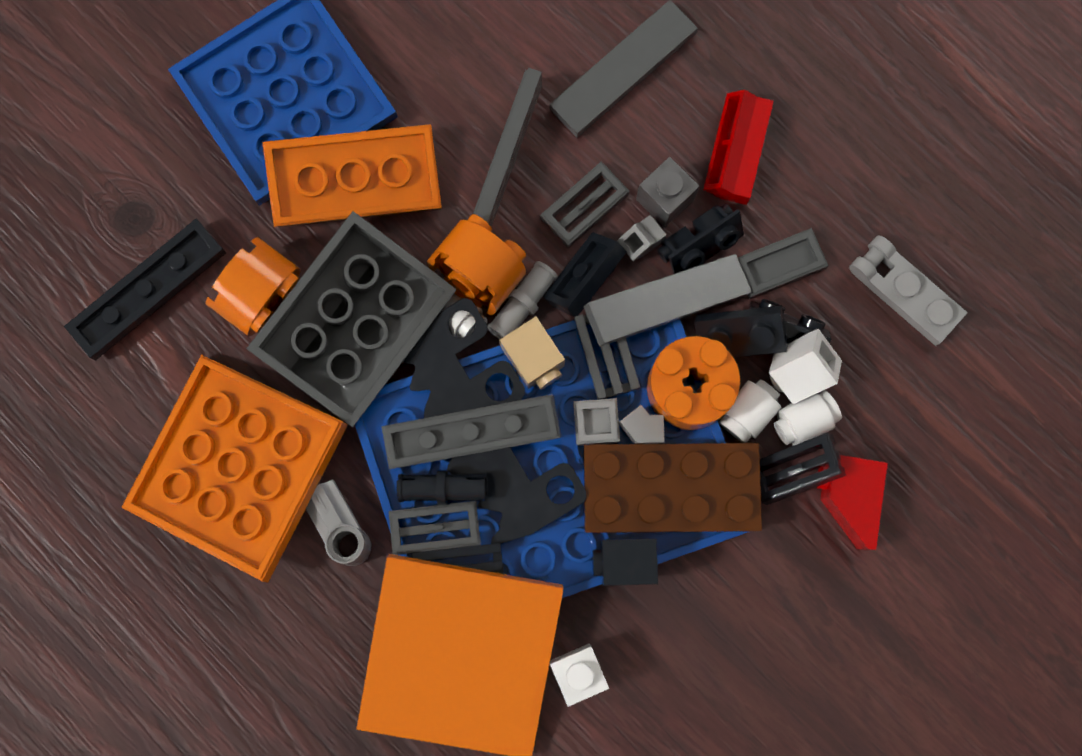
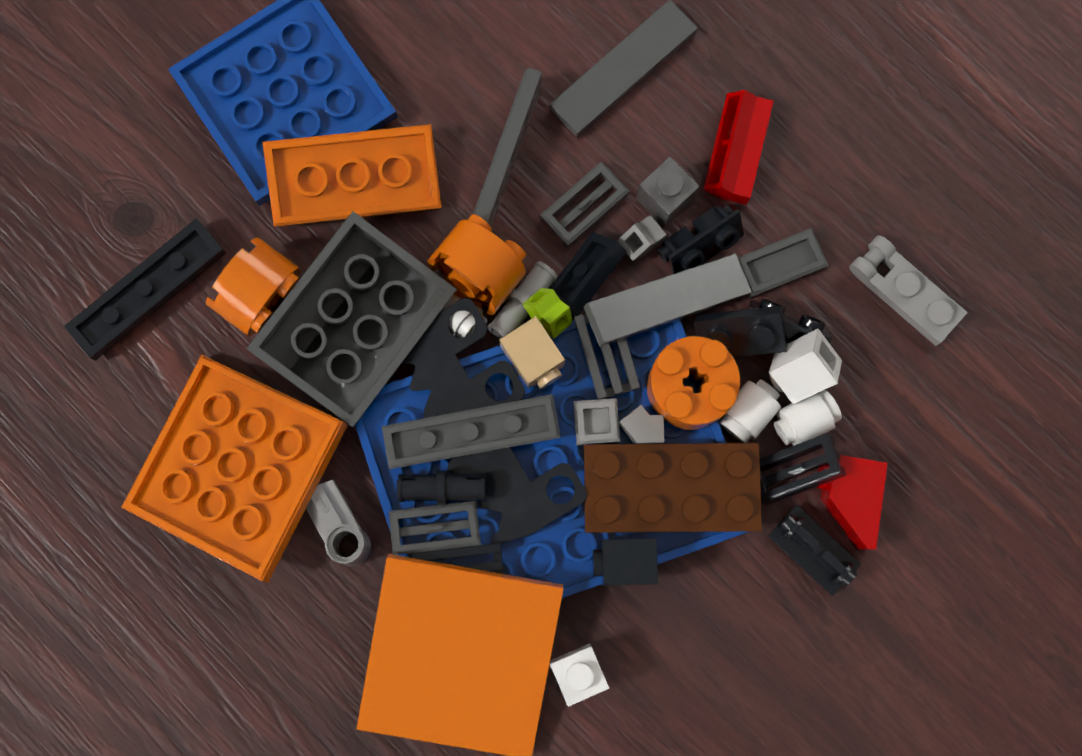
none -> lime piece [522,288,573,339]
none -> black hinge [768,505,861,596]

